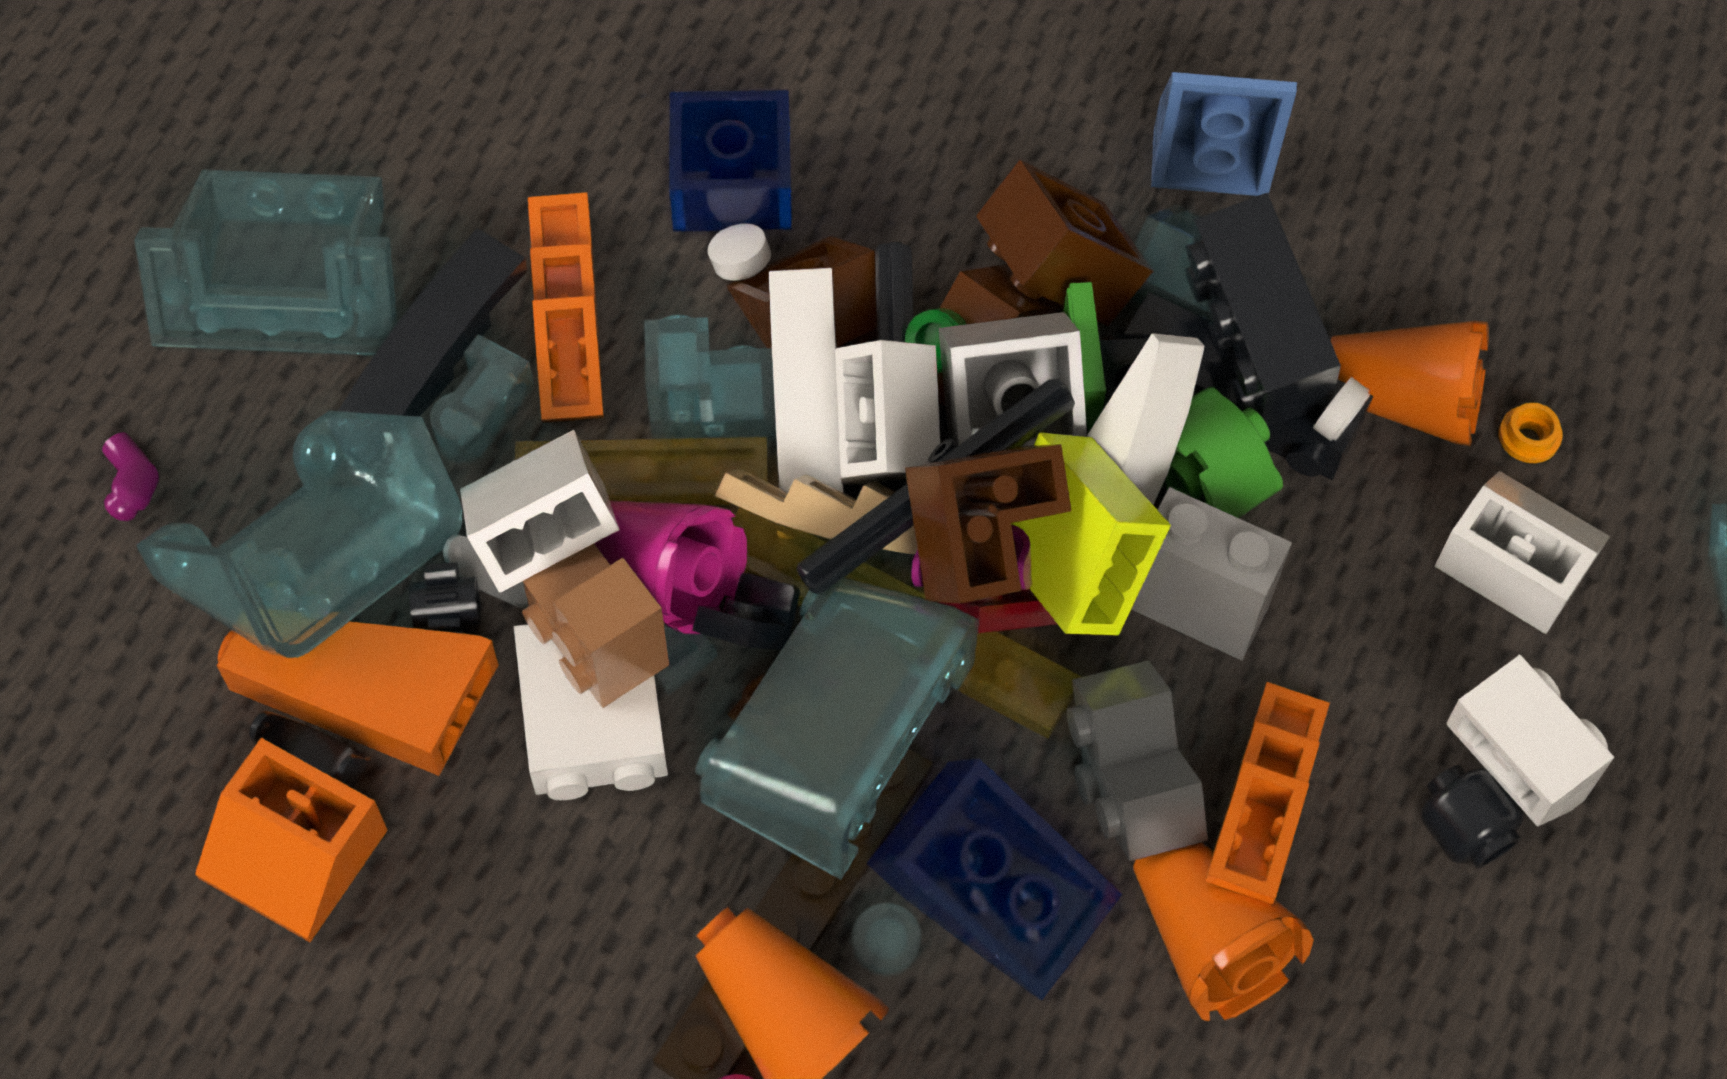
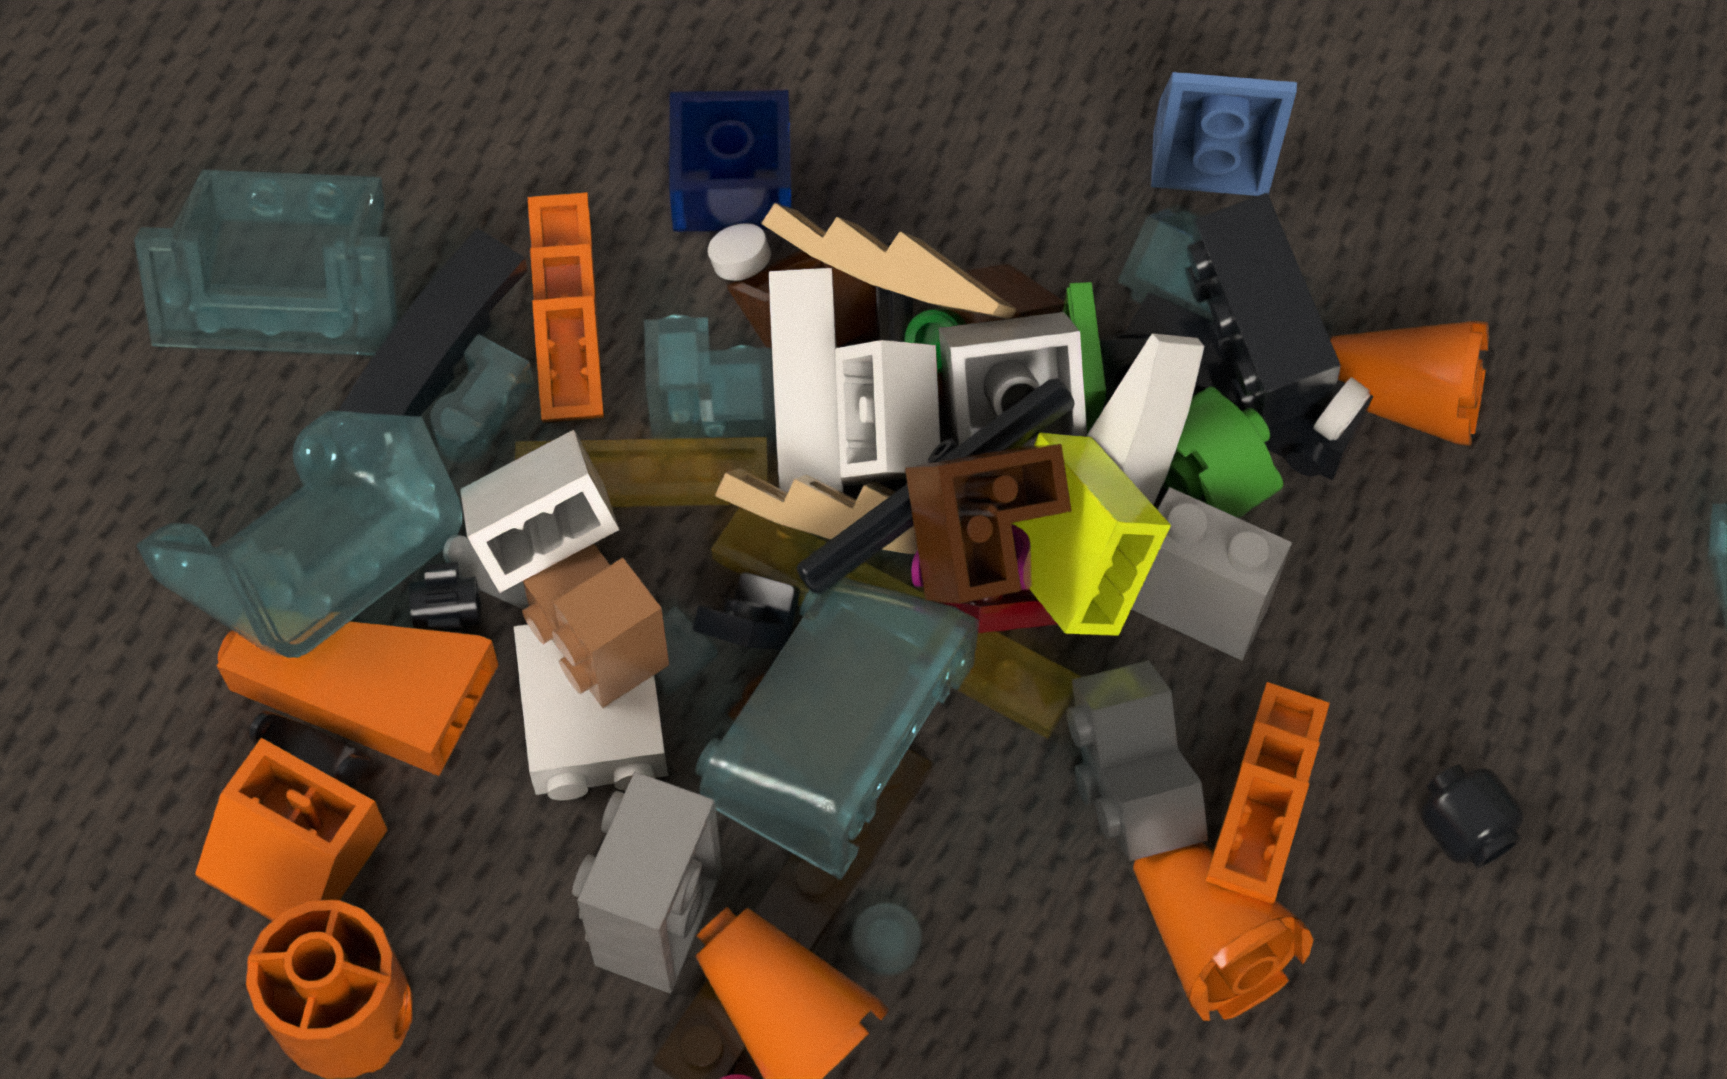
magenta arm [102,432,159,521] -> none
dark pink cone [594,501,747,634] -> none
clear blue slope [867,758,1123,1000] -> none
reddish brown brick [976,160,1154,326] -> none
white slope [1434,471,1610,634] -> none
white slope [1446,655,1614,827] -> none
light orange plate [1498,403,1563,463] -> none
none -> orange cylinder [246,900,413,1079]
none -> light grey brick [572,771,722,994]
none -> tan slope [761,203,1018,319]

